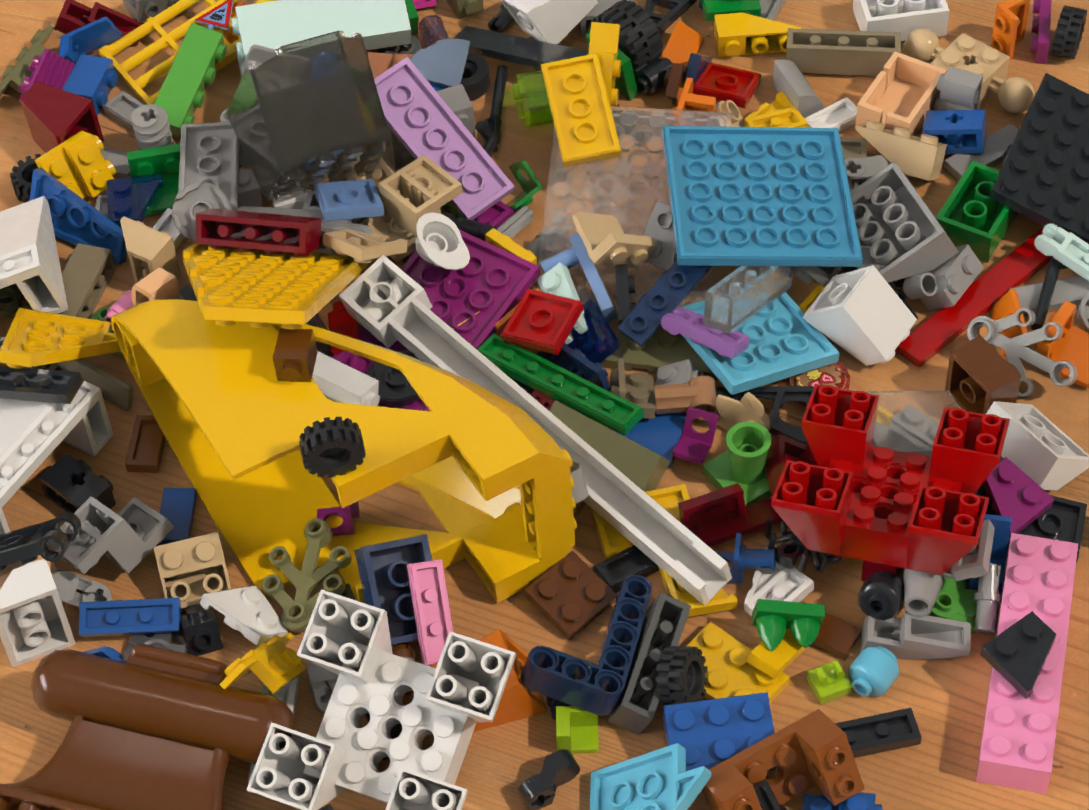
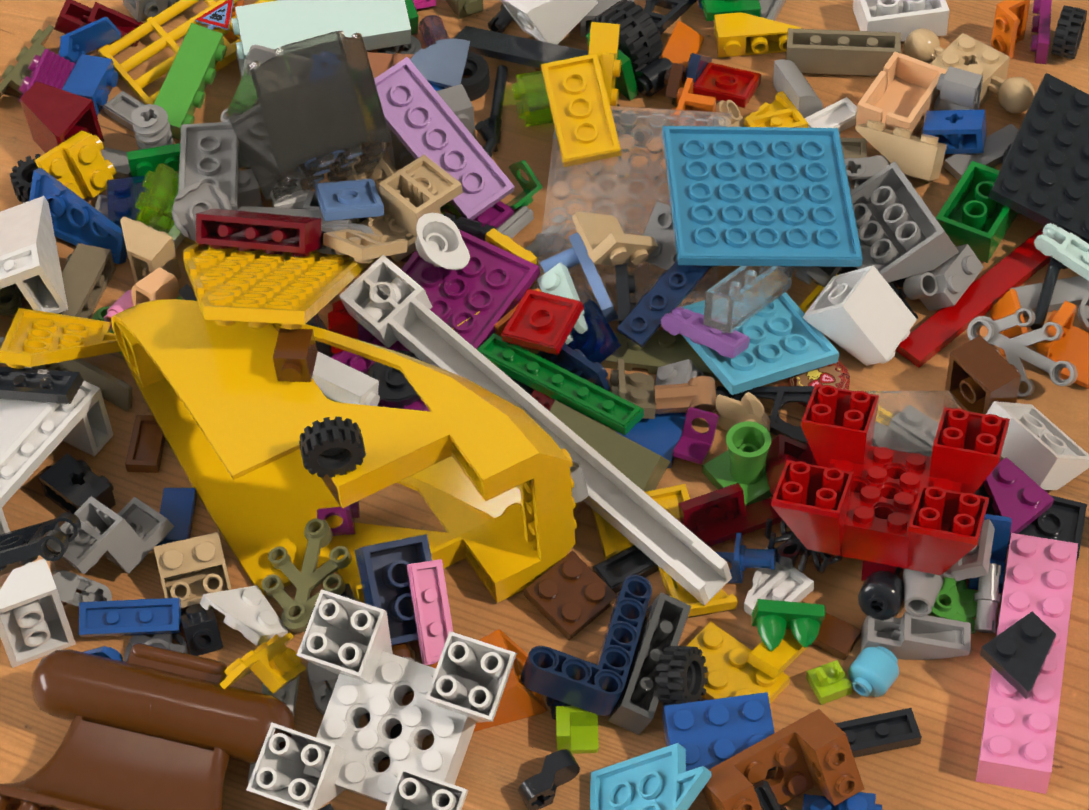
none -> clear neon green brick [134,163,179,234]

